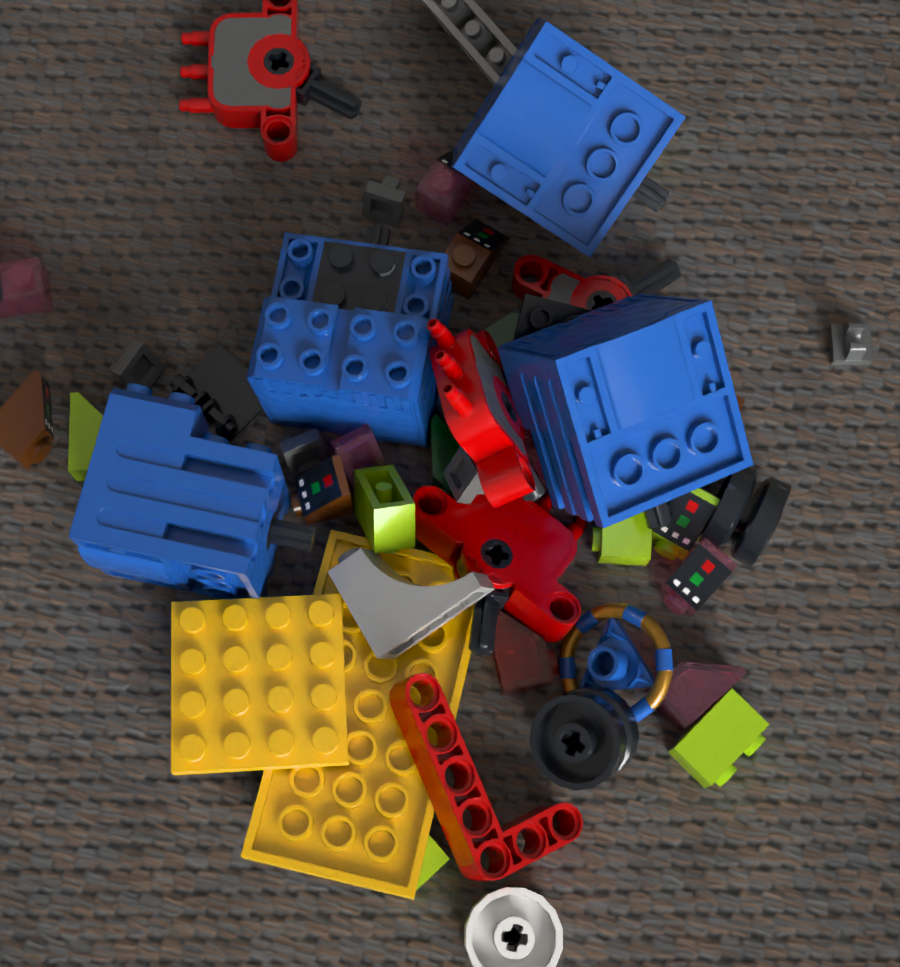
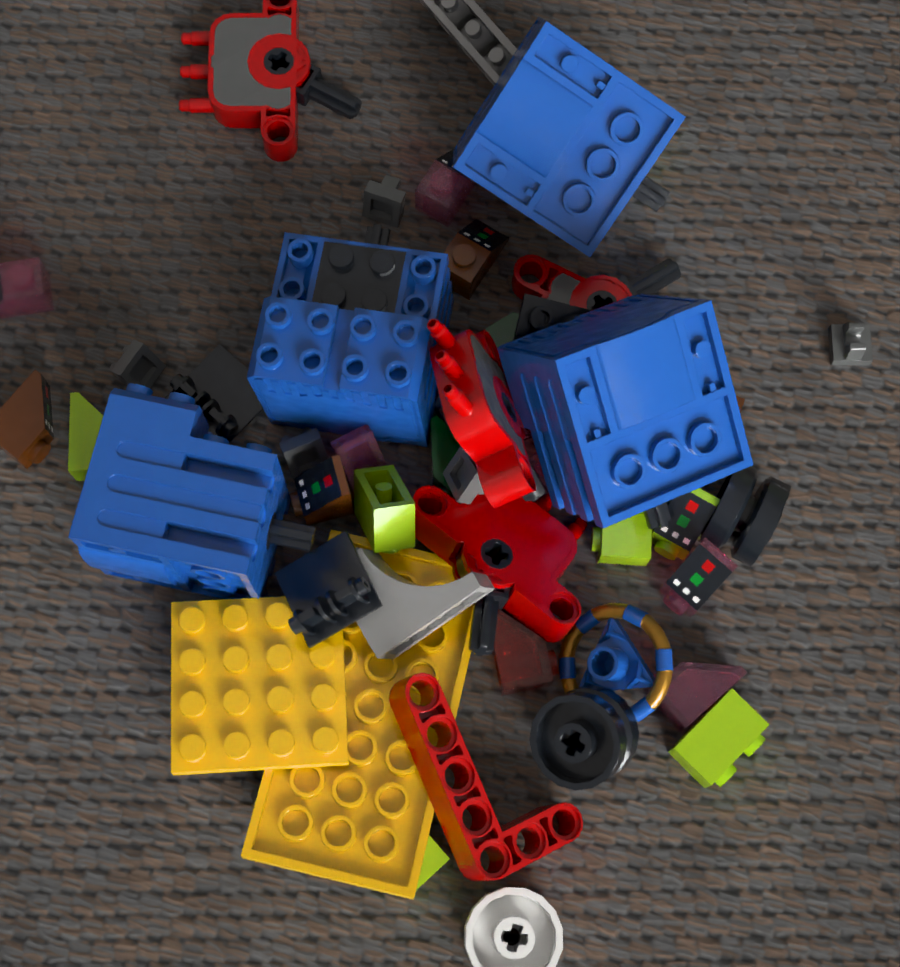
none -> black hinge [275,531,383,648]

